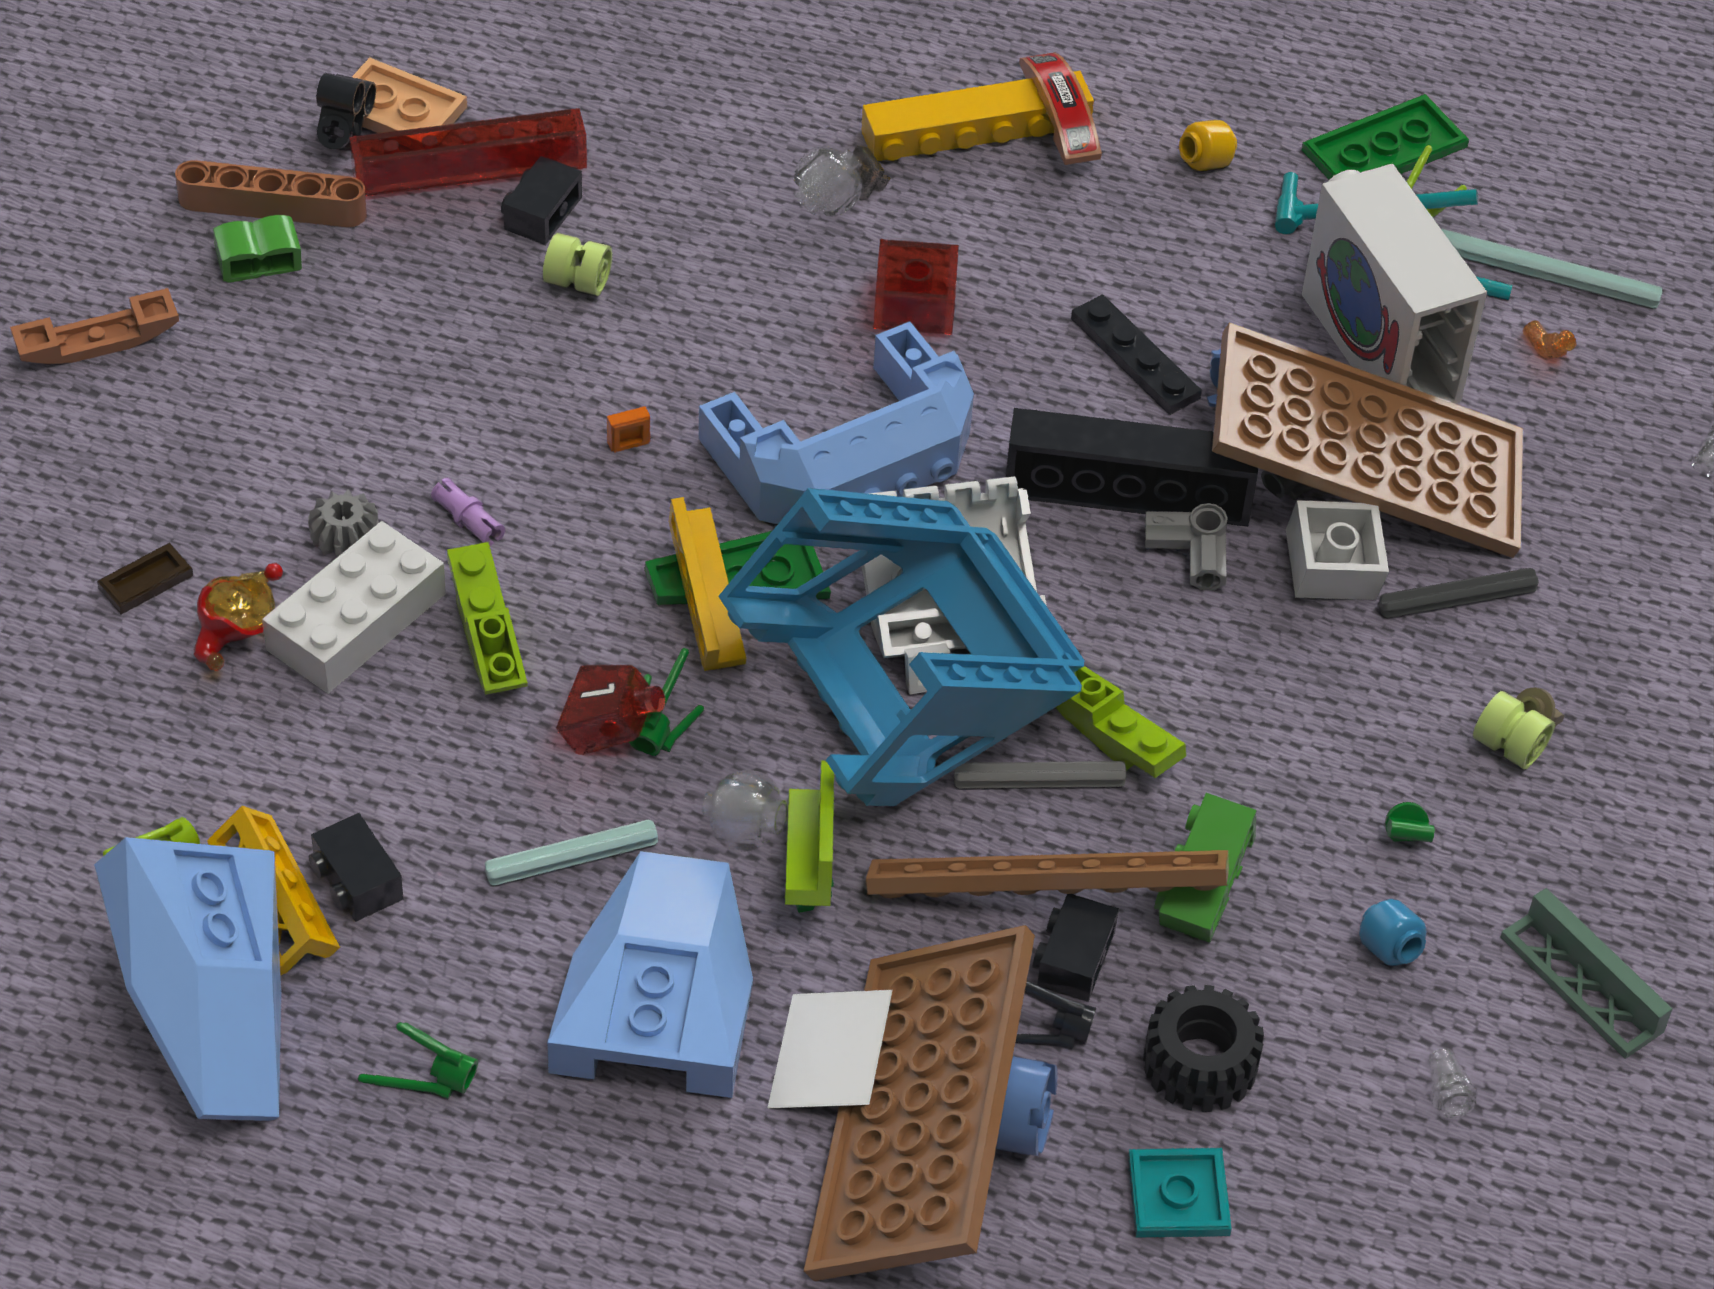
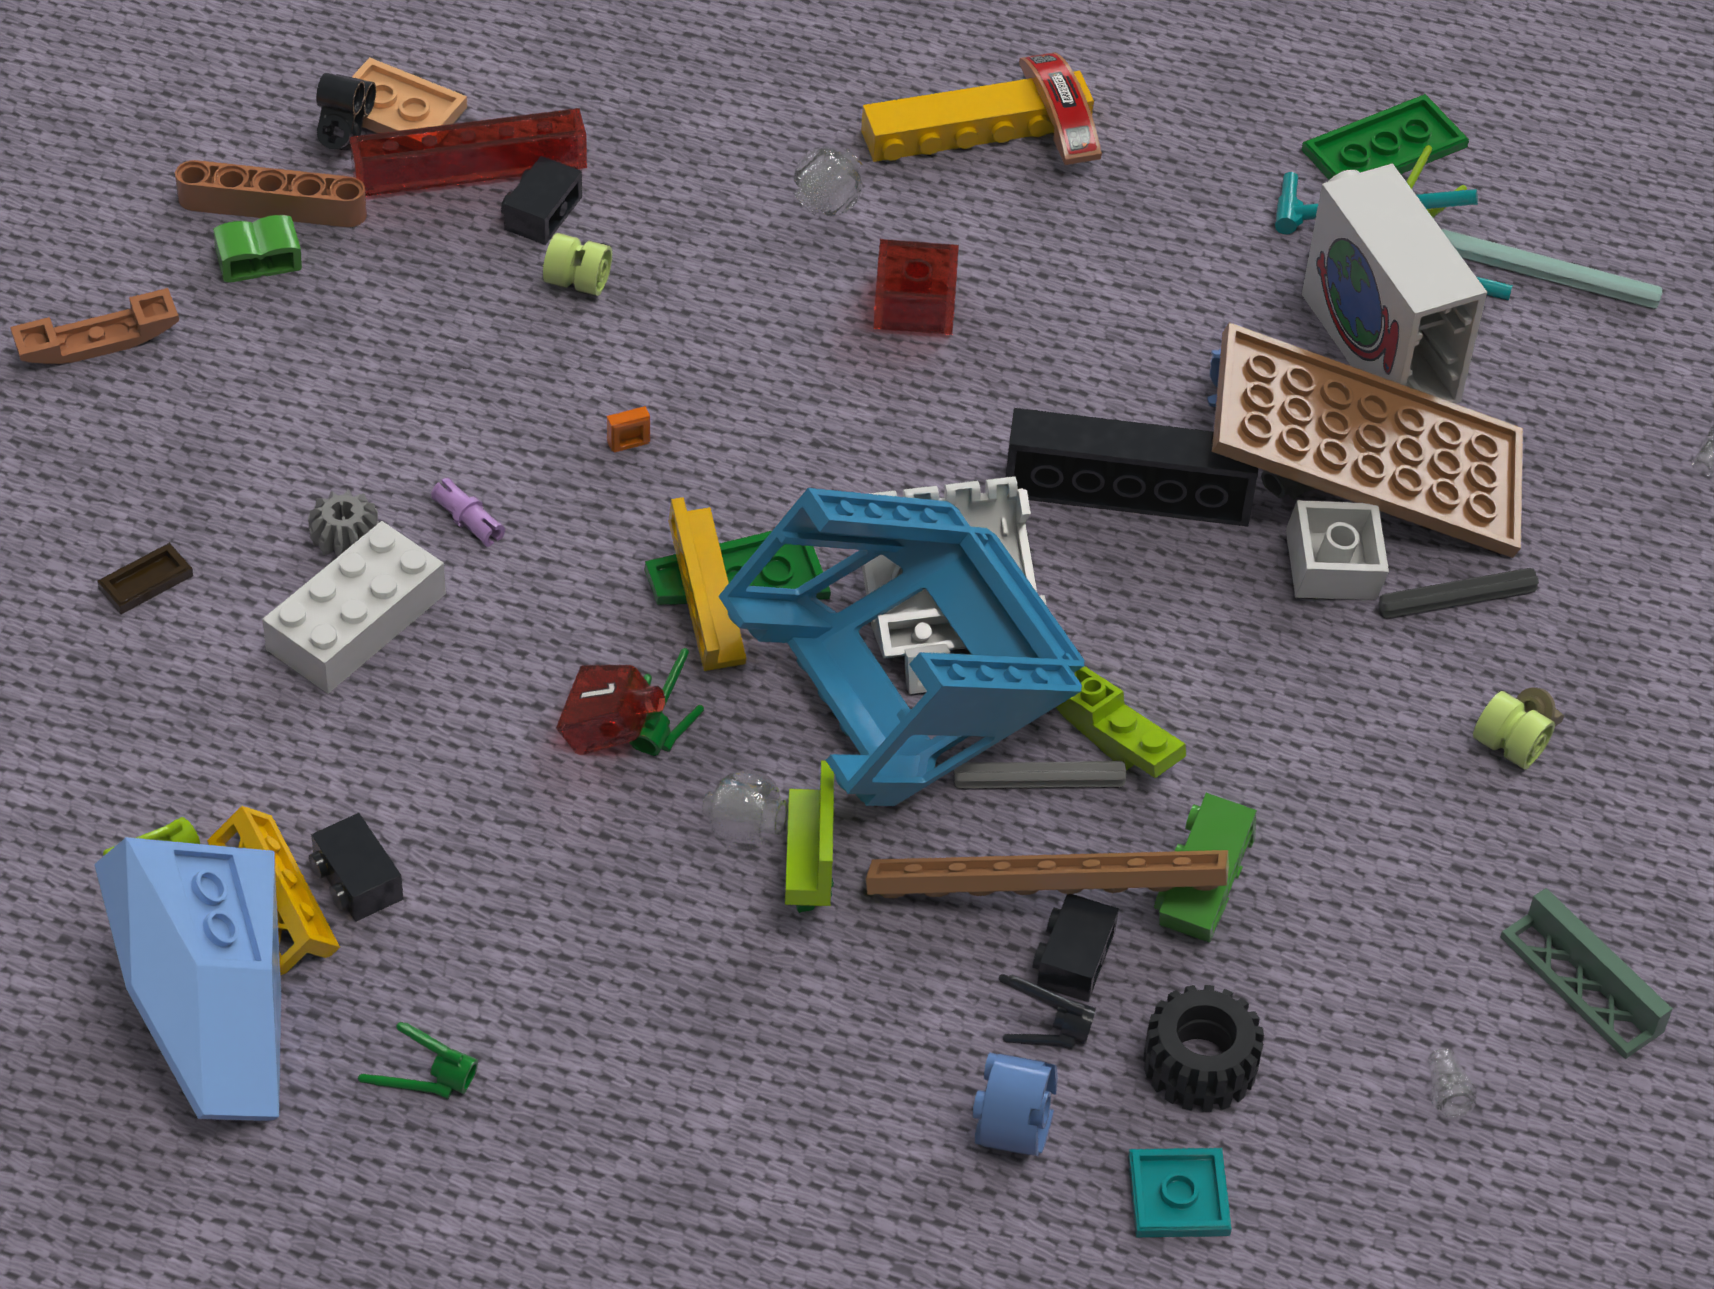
clear yellow piece [194,563,283,671] -> none
lime slope [447,542,528,695] -> none
light aqua axle [485,819,658,886] -> none
light blue wedge [547,851,753,1098] -> none
light blue wedge [698,321,974,524] -> none
white sticker [768,990,893,1108] -> none
medium nougat plate [804,925,1035,1281] -> none
clear smoke tile [838,145,891,201] -> none
black plate [1071,294,1202,415] -> none
light grey piece [1145,503,1227,590] -> none
yellow head [1179,120,1237,171] -> none
dark azure head [1359,899,1427,966] -> none
green plate [1385,802,1435,843] -> none
clear orange arm [1522,320,1577,359] -> none

